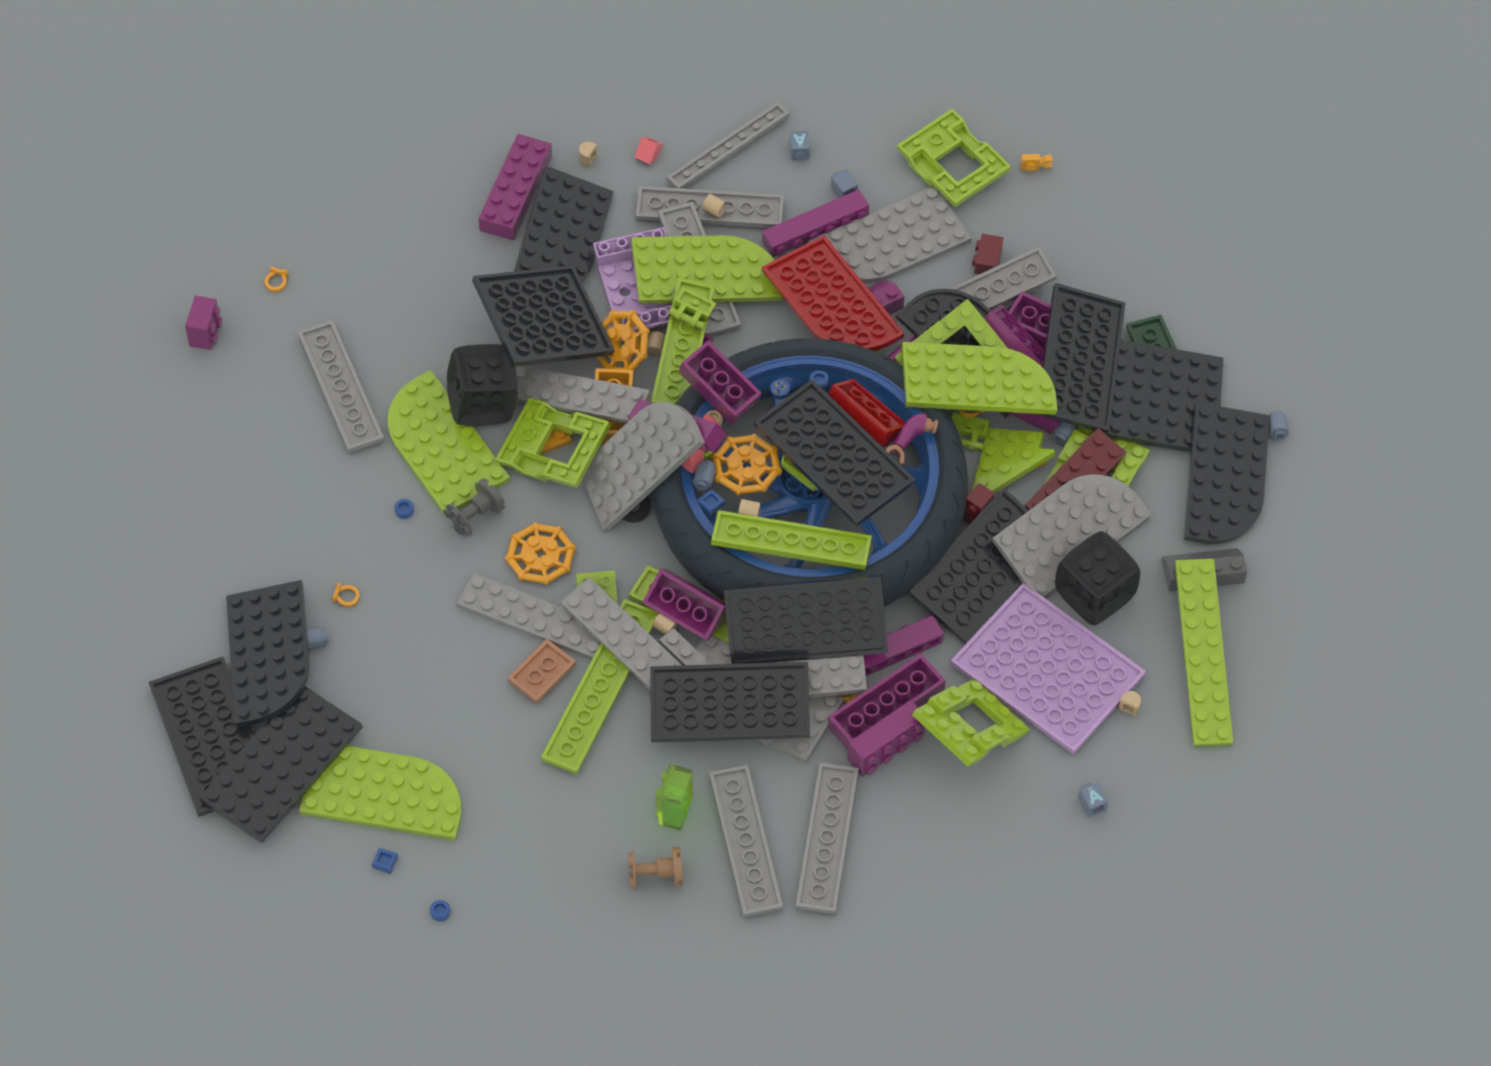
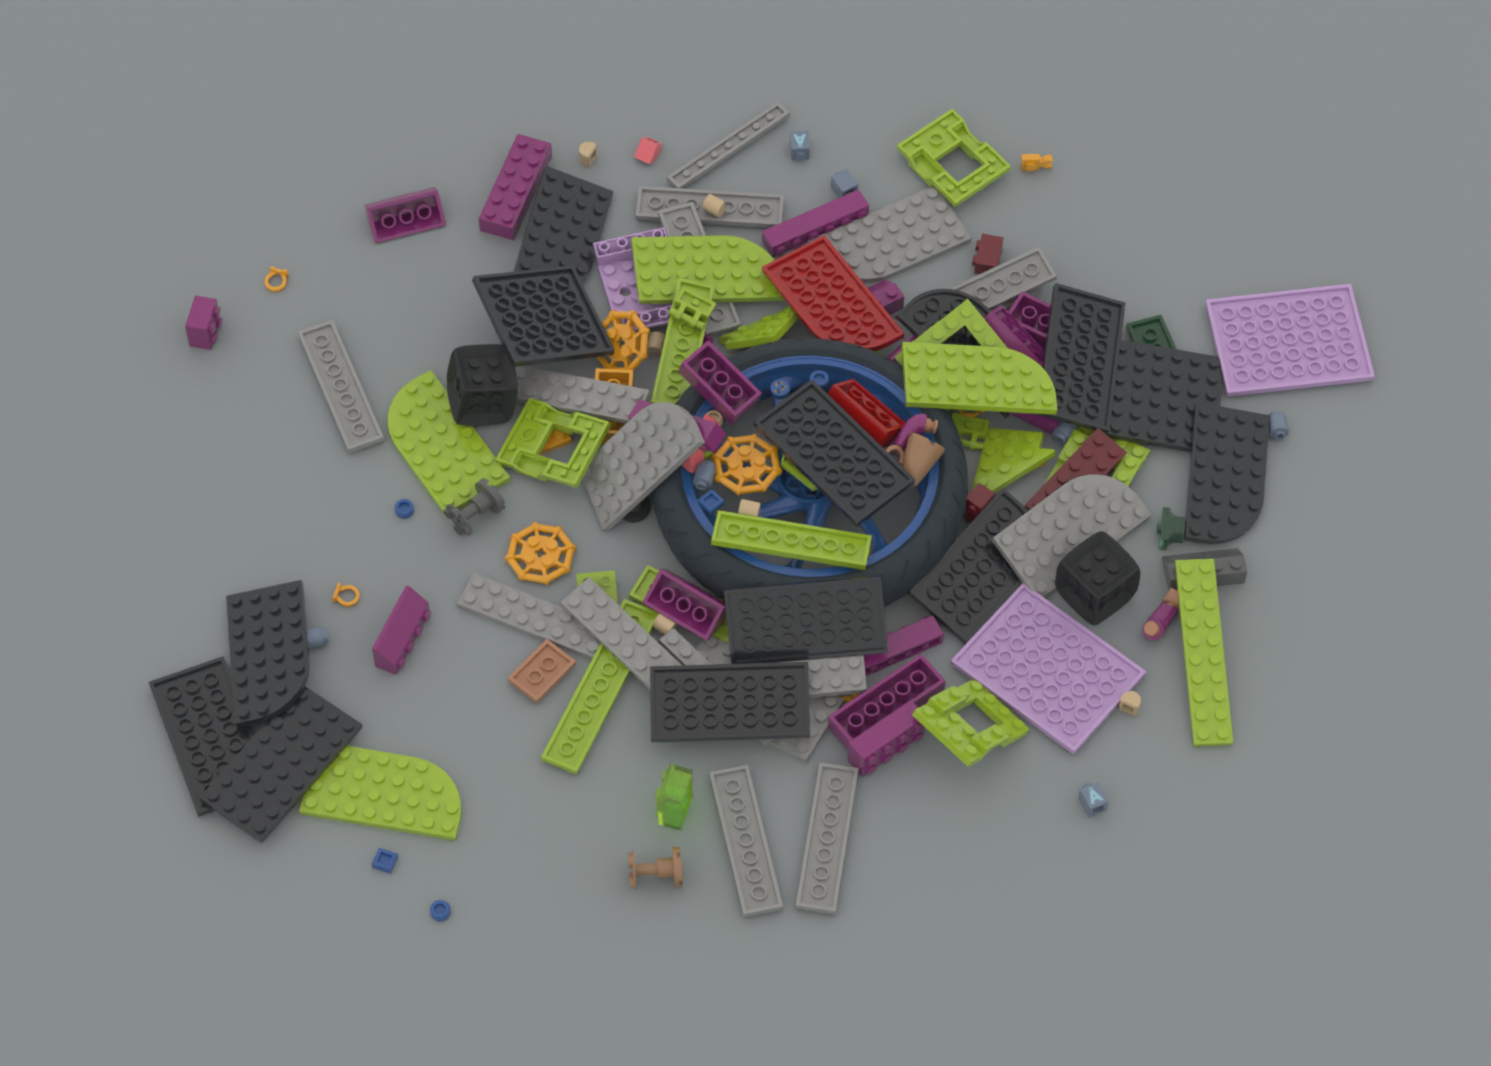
none -> magenta slope [364,187,446,243]
none -> magenta slope [372,585,431,675]
none -> lime wing [718,306,799,350]
none -> medium nougat cone [902,433,945,489]
none -> piece [1142,588,1179,641]
none -> clear green brick [1156,507,1185,550]
none -> lavender plate [1205,284,1375,397]

